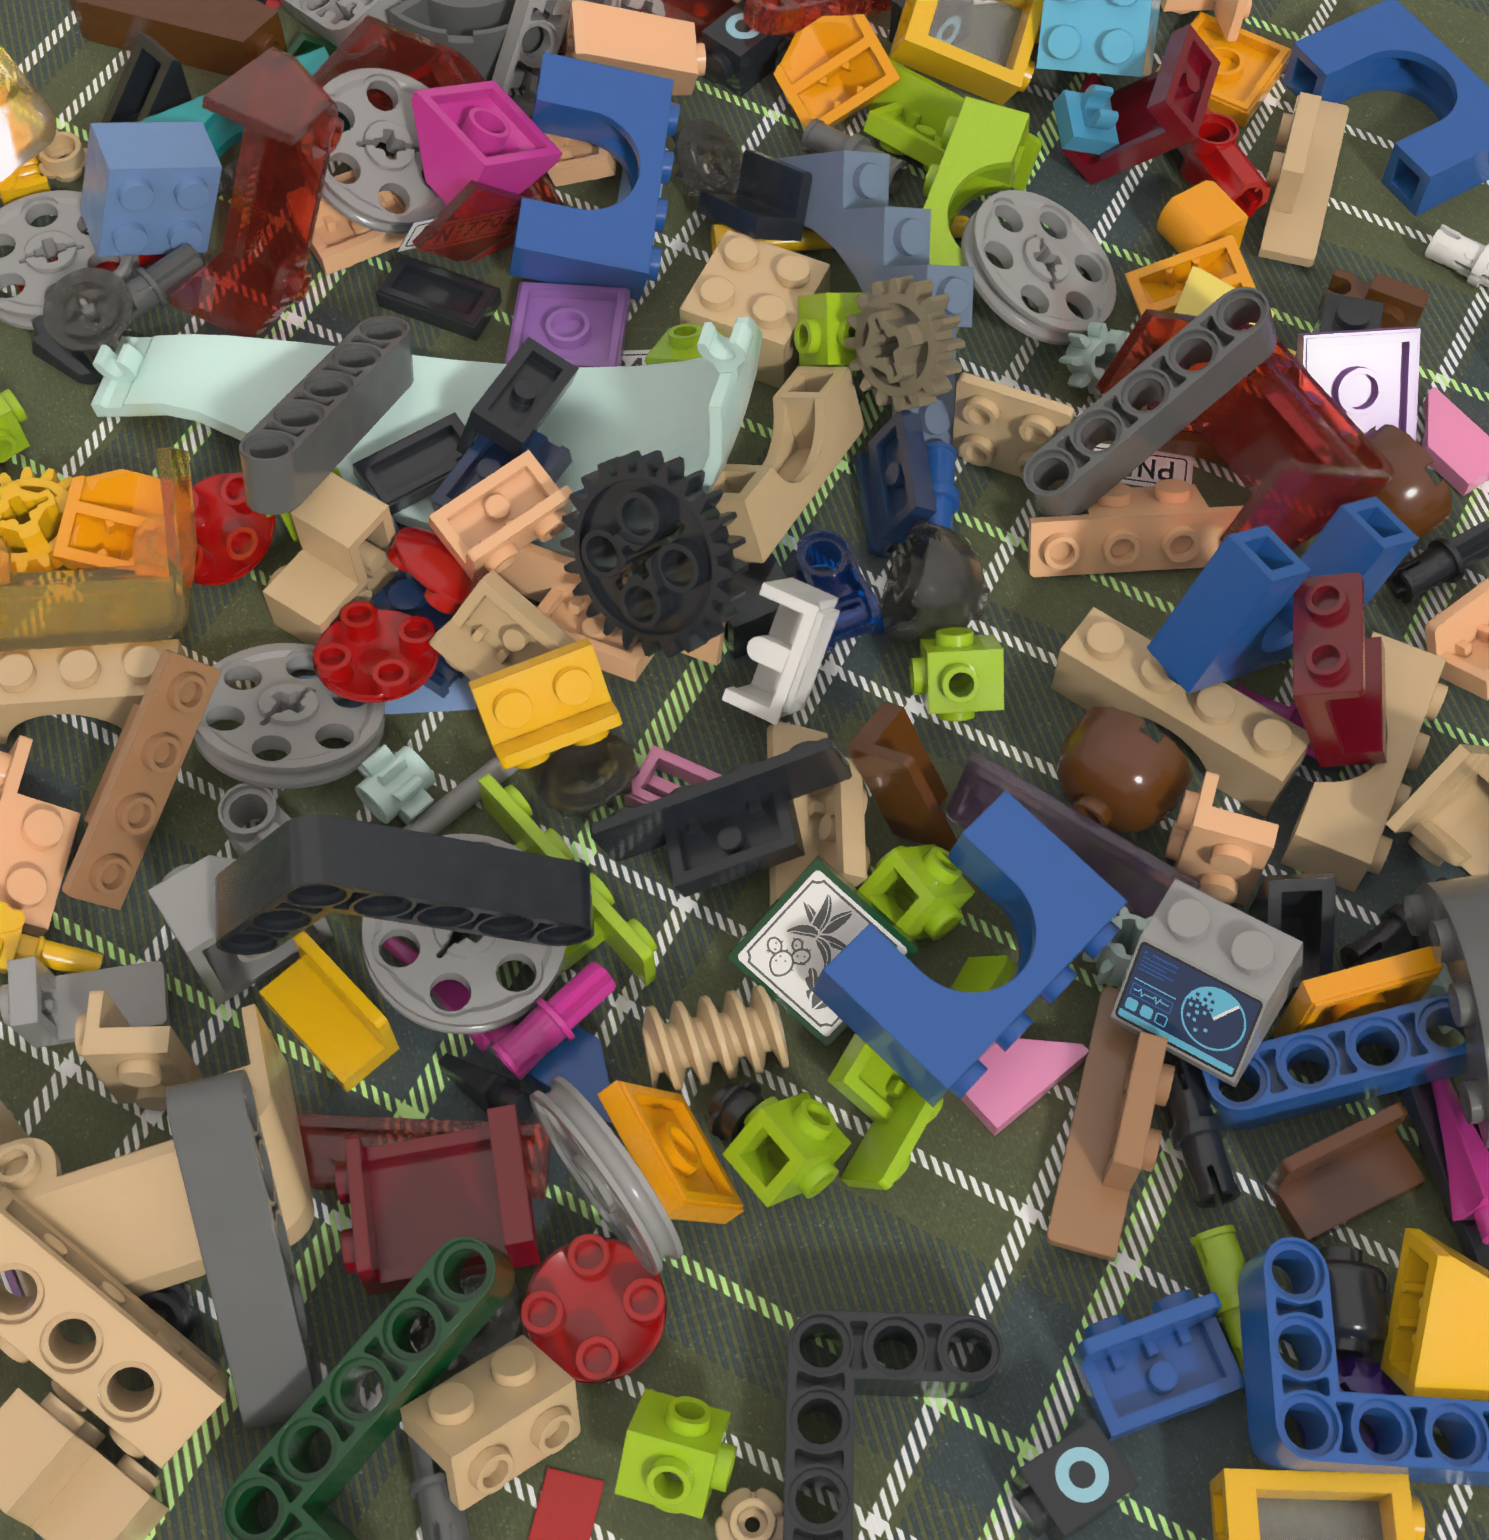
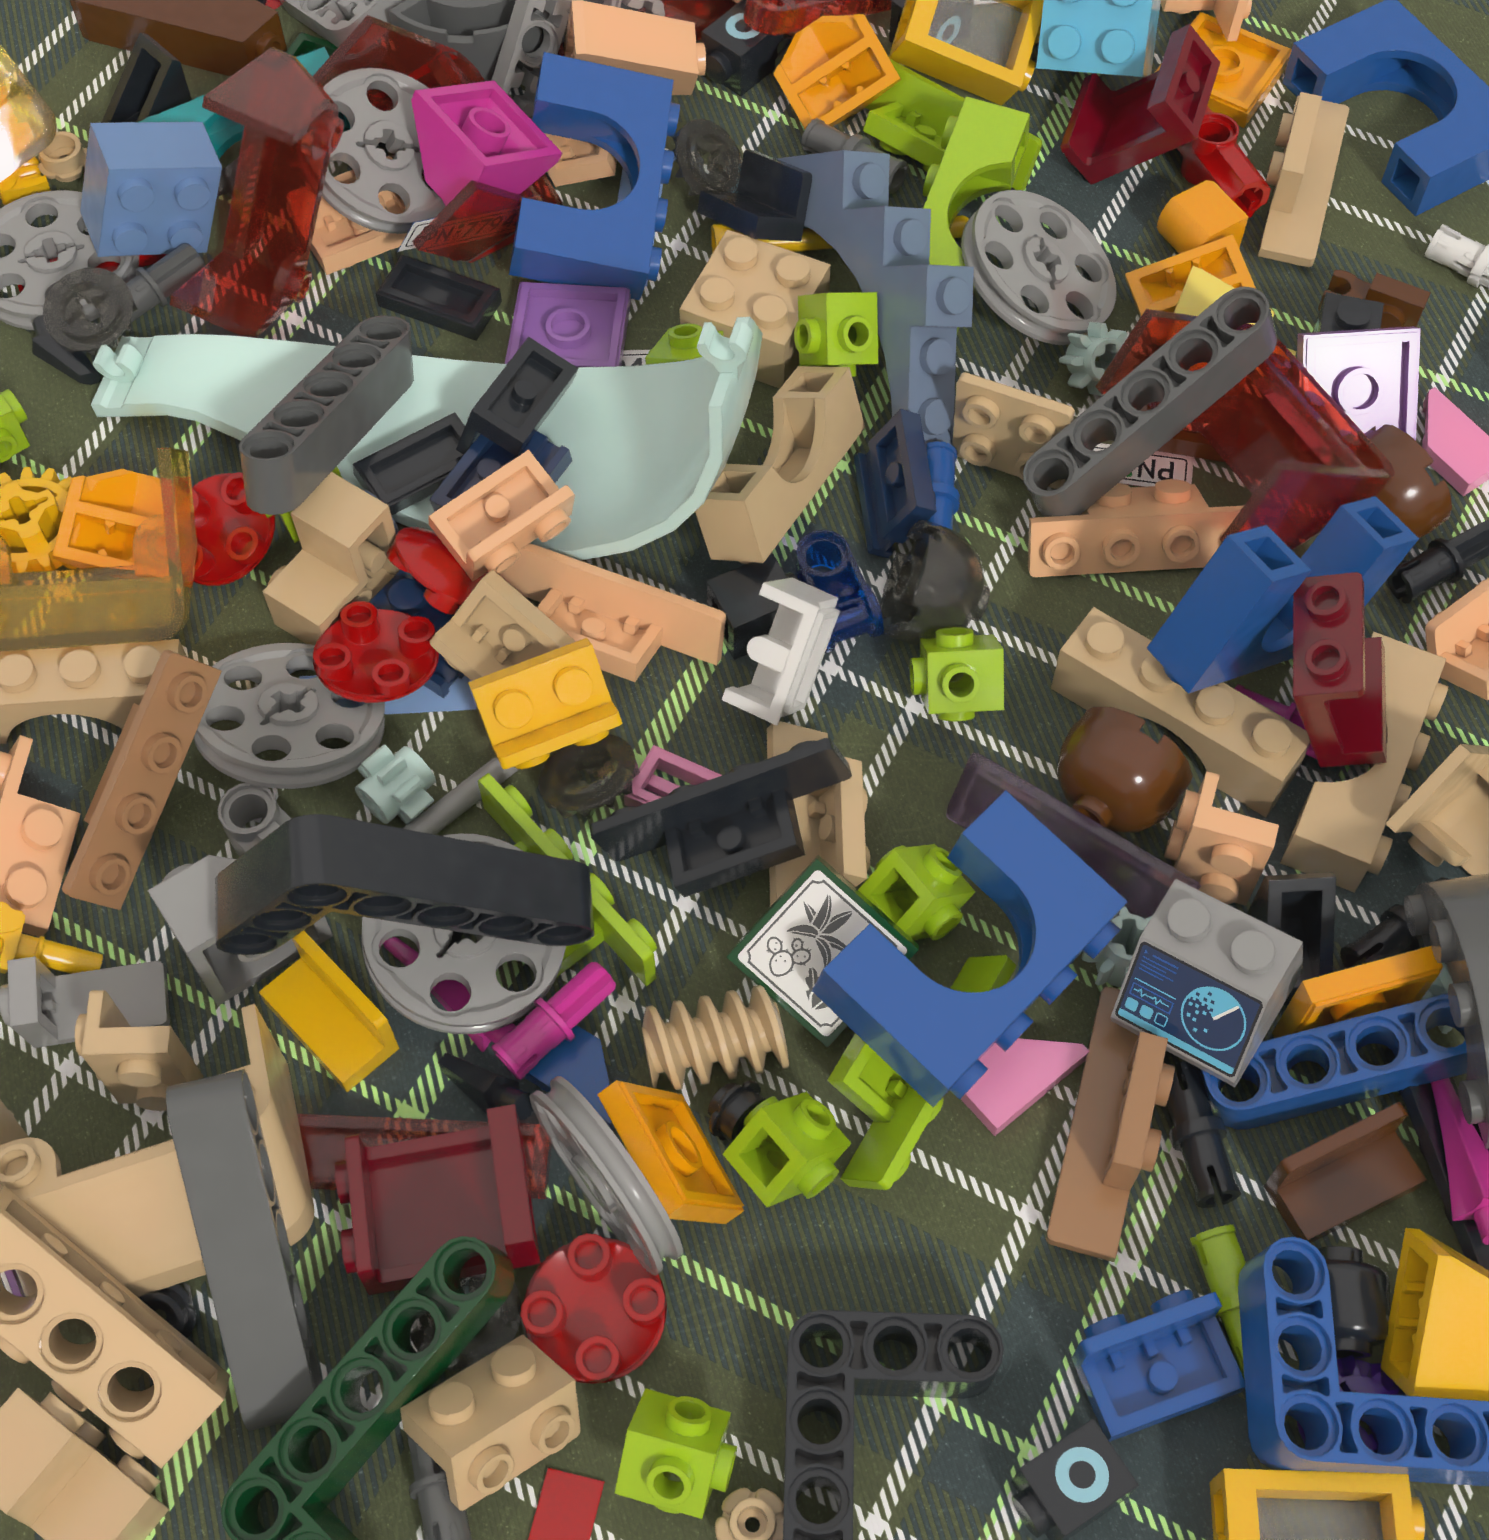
black gear [560,450,749,658] -> none
dark tan gear [844,275,965,411] -> none
reddish brown panel [846,702,957,852] -> none
dark azure tile [1053,84,1119,155] -> none

